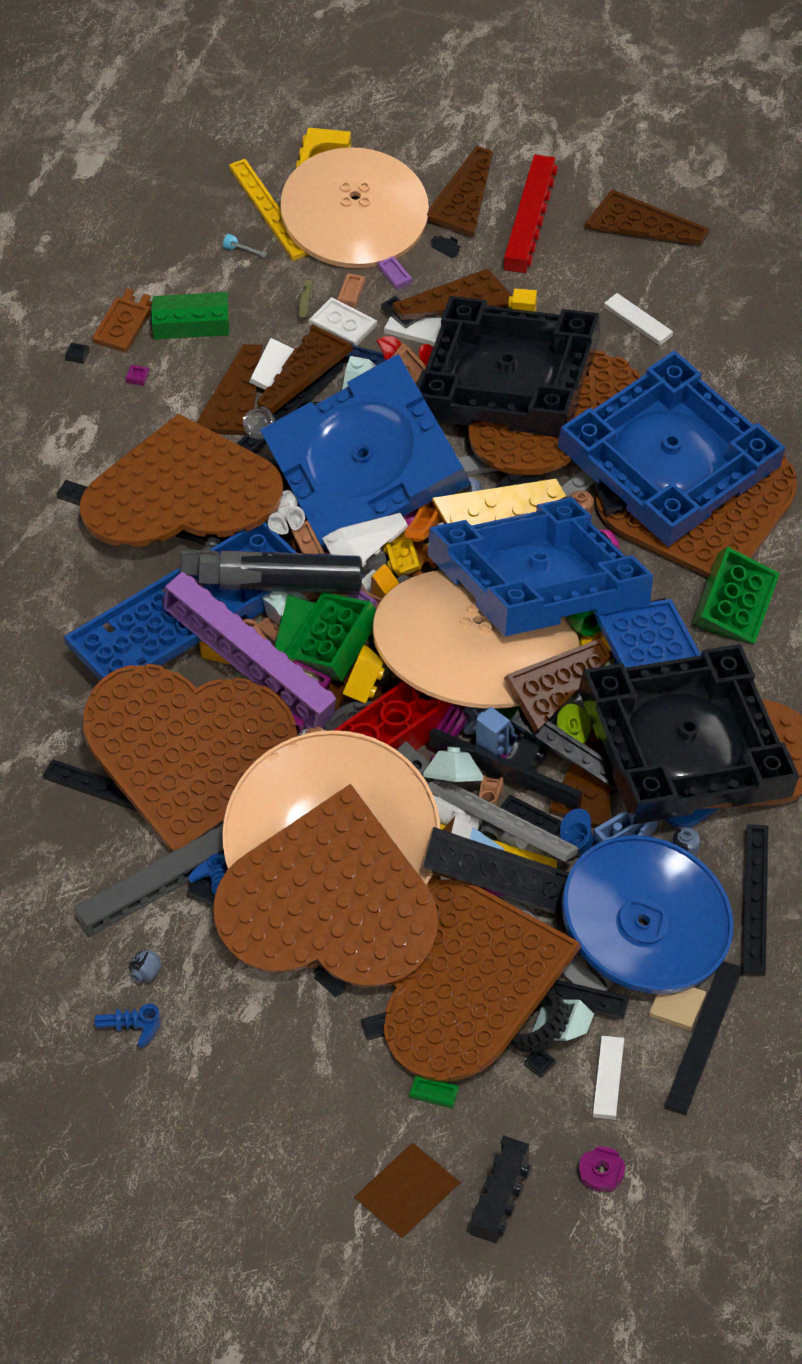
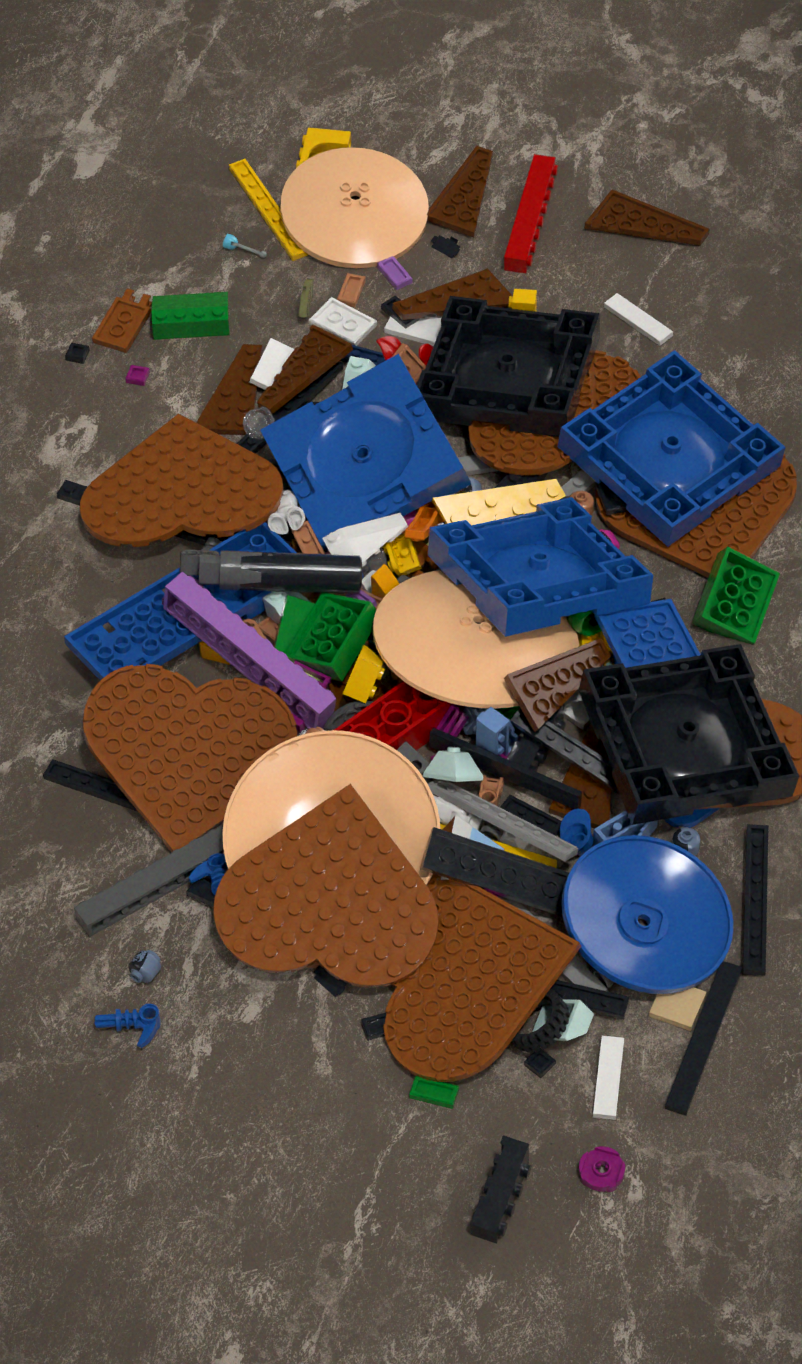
reddish brown sticker [354,1142,461,1238] -> none
lime dish [557,704,590,743] -> none

